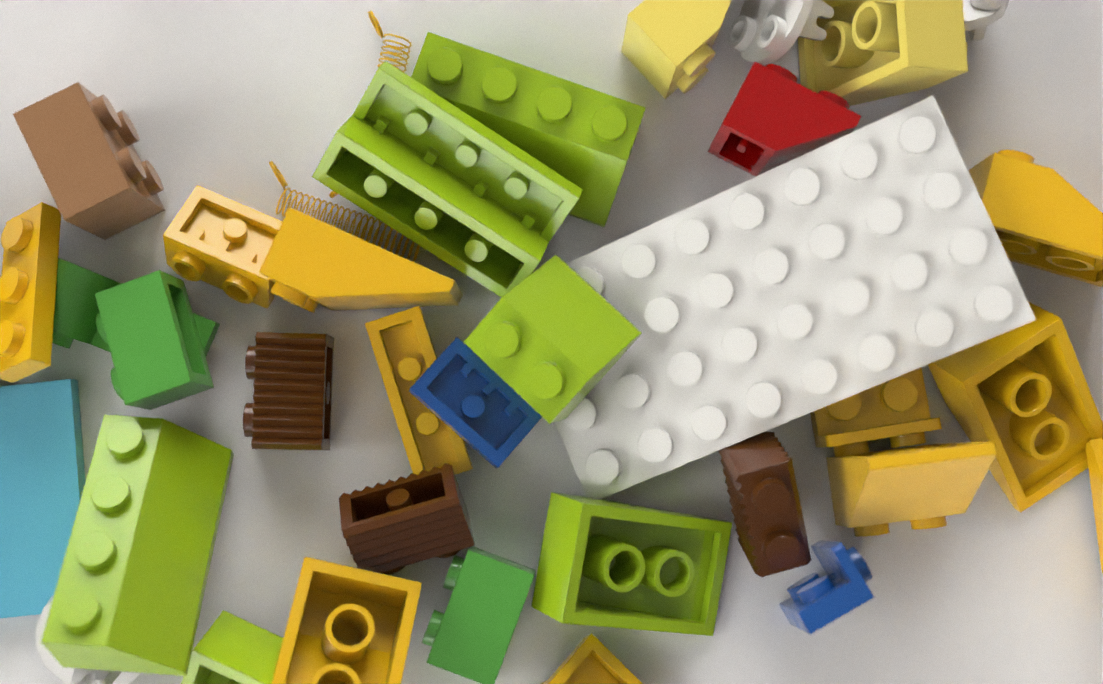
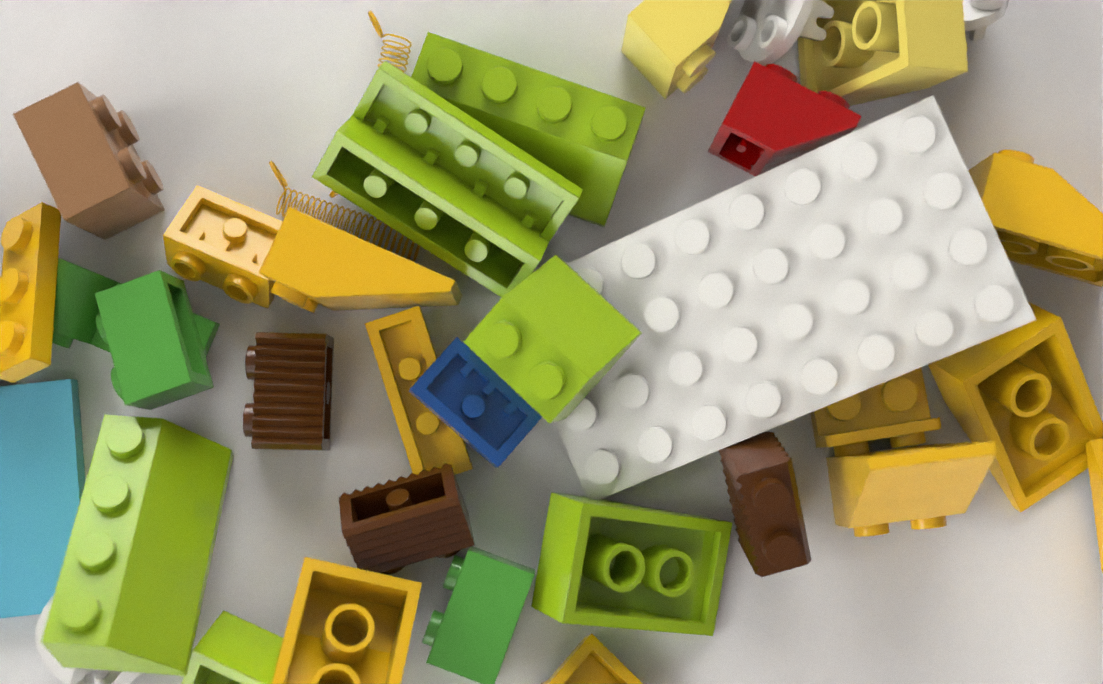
blue bracket [779,540,874,635] -> none

